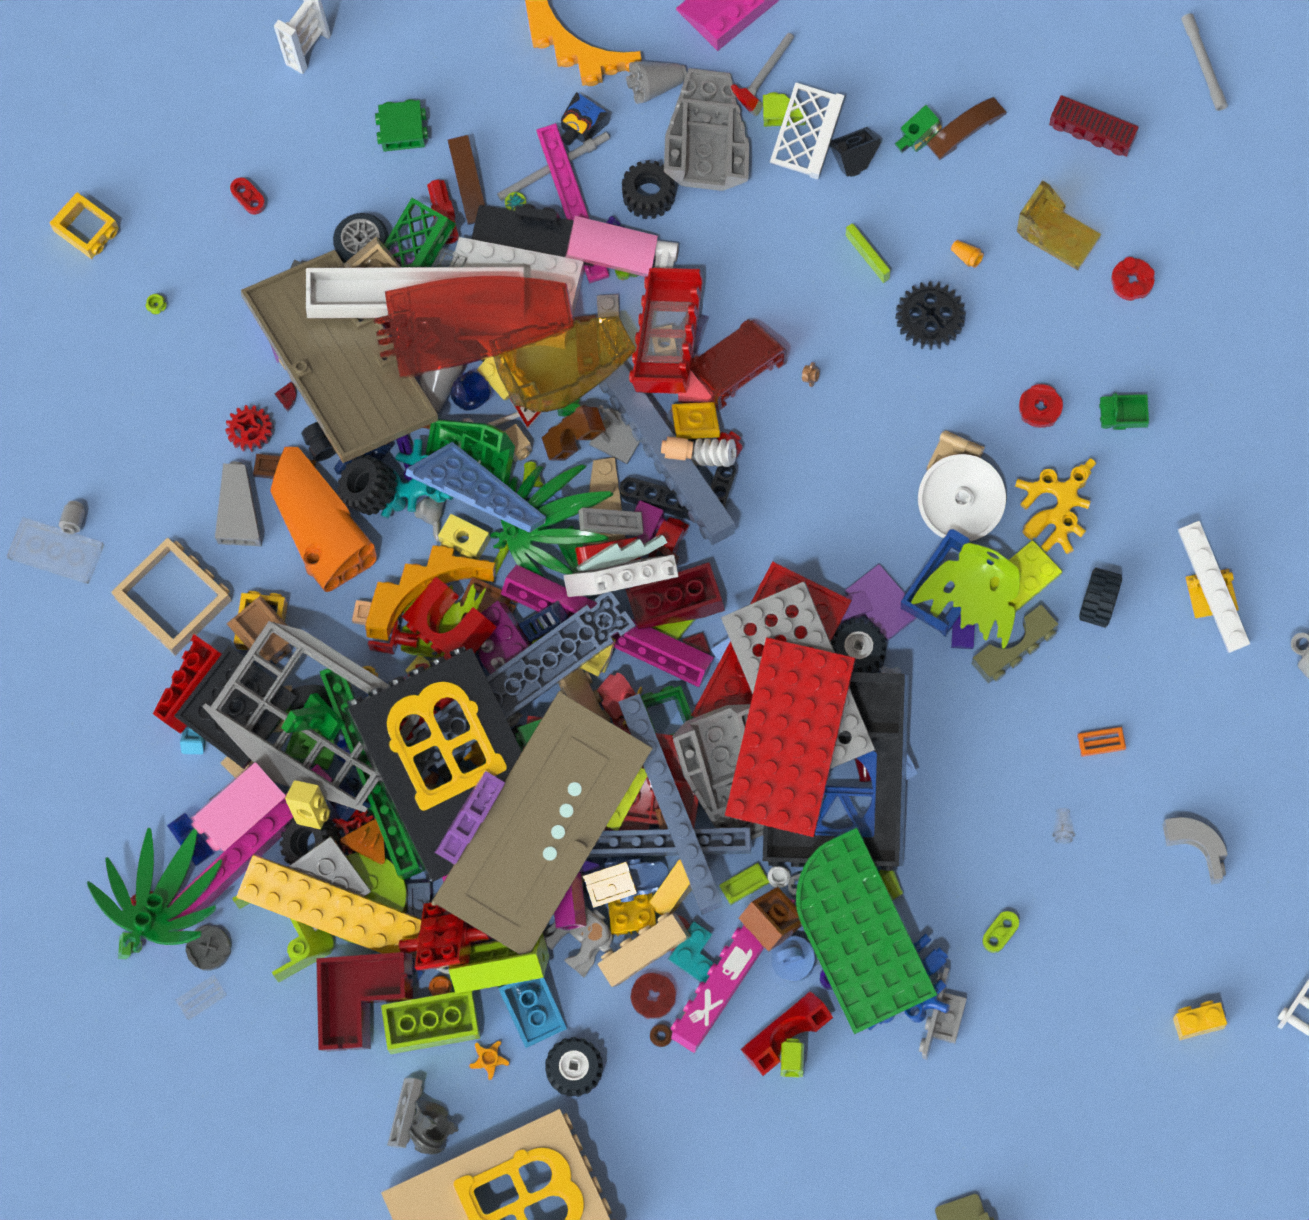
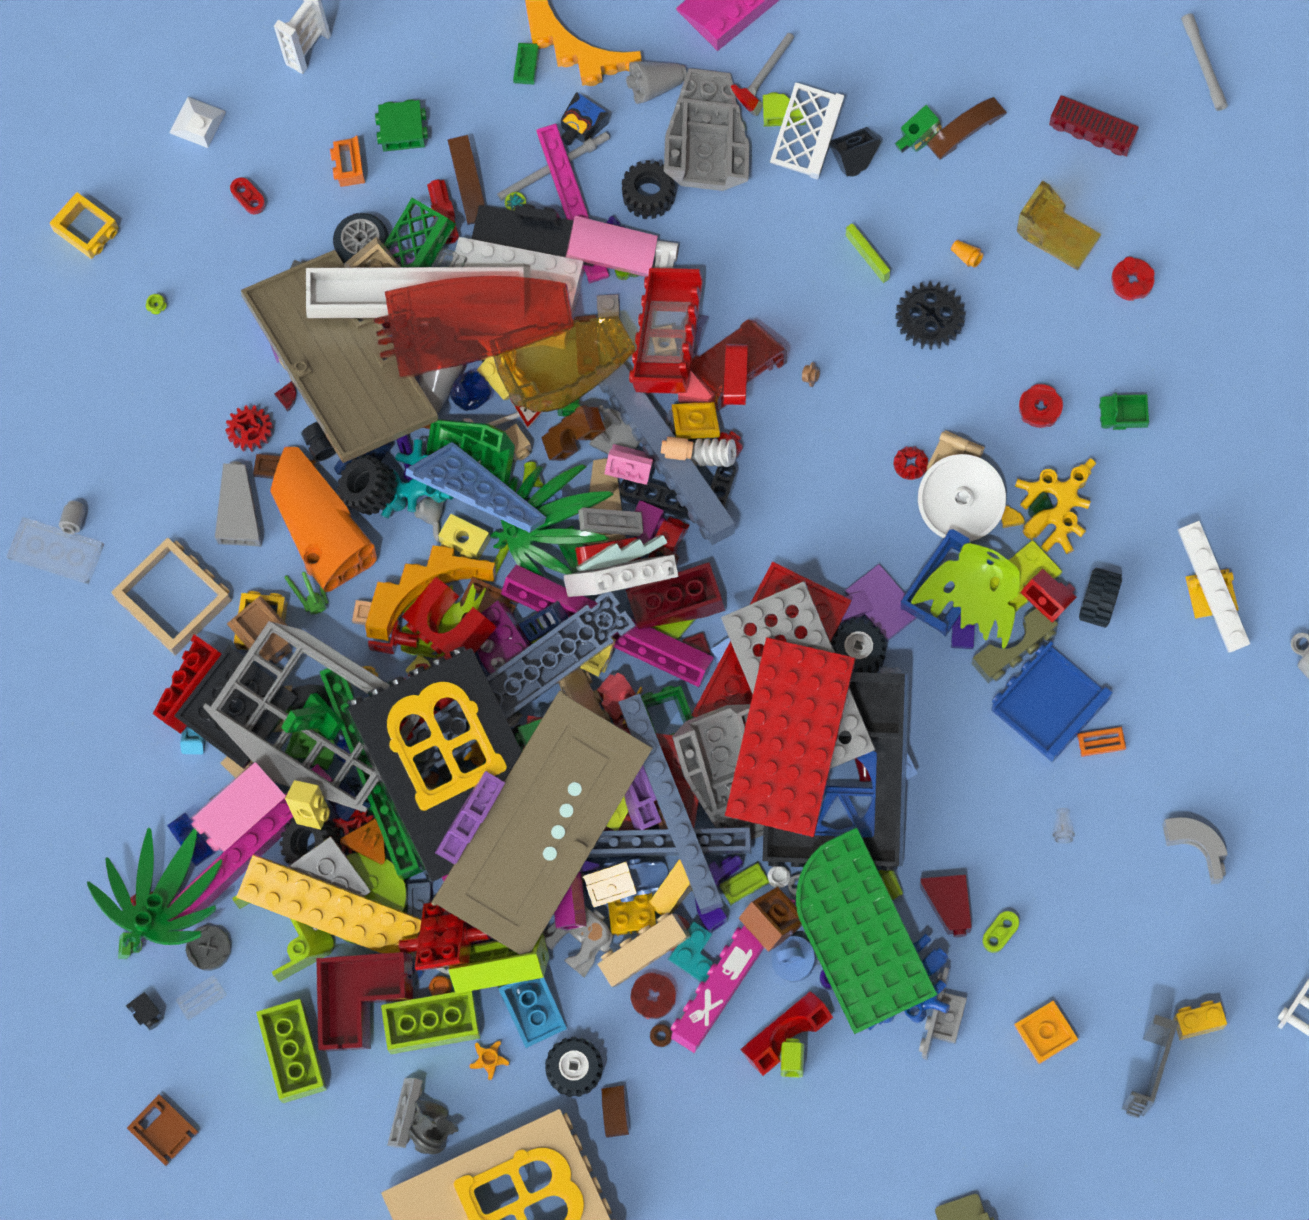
none -> black brick [126,992,163,1030]
none -> dark orange container [127,1095,199,1166]
none -> white slope [170,97,226,148]
none -> lime brick [256,999,327,1103]
none -> bright green plant [284,572,329,615]
none -> orange window [330,135,365,187]
none -> green plate [513,43,540,85]
none -> reddish brown slope [601,1085,629,1138]
none -> bright pink bracket [604,444,653,485]
none -> medium lavender slope [624,765,661,830]
none -> dark purple arch [695,855,743,933]
none -> red beam [724,344,748,405]
none -> red gear [893,446,928,480]
none -> dark red slope [920,875,972,937]
none -> blue panel [991,641,1113,763]
none -> yellow tile [1001,506,1025,528]
none -> light orange plate [1014,1001,1079,1064]
none -> red hinge [1020,569,1077,623]
none -> dark green slope [1028,492,1053,518]
none -> dark grey panel [1122,1015,1178,1118]

